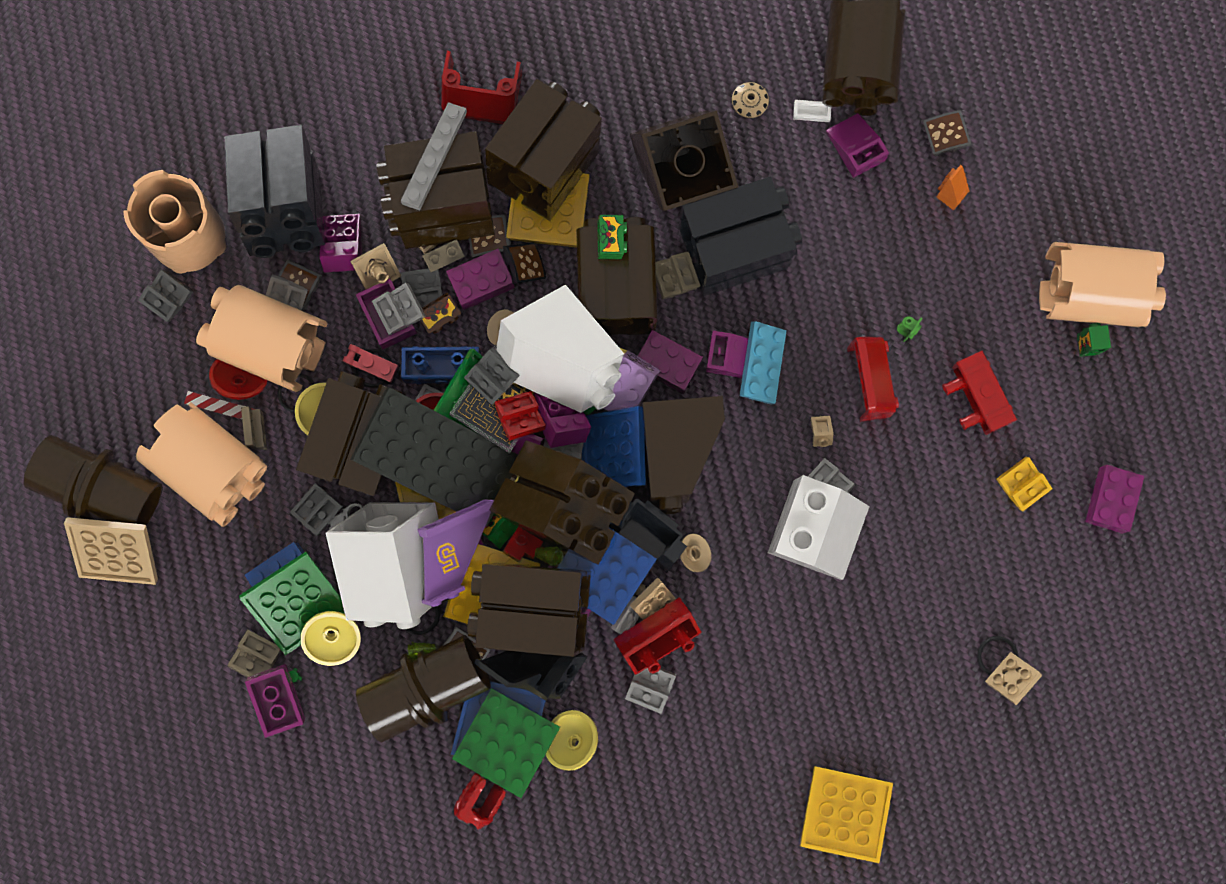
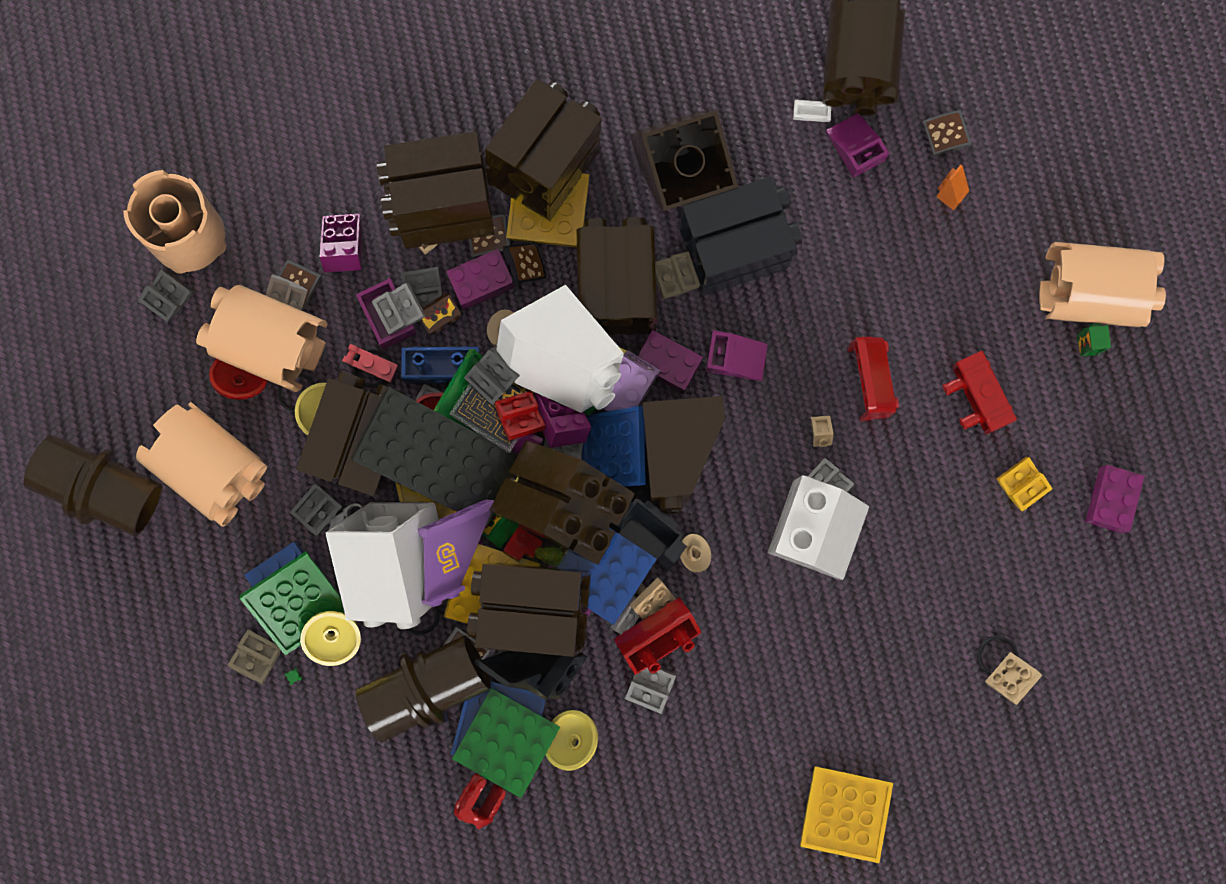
tan plate [64,517,158,585] -> none
sticker [184,391,255,419] -> none
black brick [225,125,325,258] -> none
dark tan slope [241,406,267,450] -> none
magenta brick [245,664,306,738] -> none
tan plate [350,243,401,290] -> none
light grey plate [401,102,467,210] -> none
clear neon green cone [407,642,436,660] -> none
dark tan hinge [422,239,465,272] -> none
red windscreen [441,51,522,124] -> none
green brick [597,215,627,259] -> none
tan dish [732,82,769,118] -> none
medium azure plate [740,321,787,405] -> none
bright green hinge [897,316,923,342] -> none

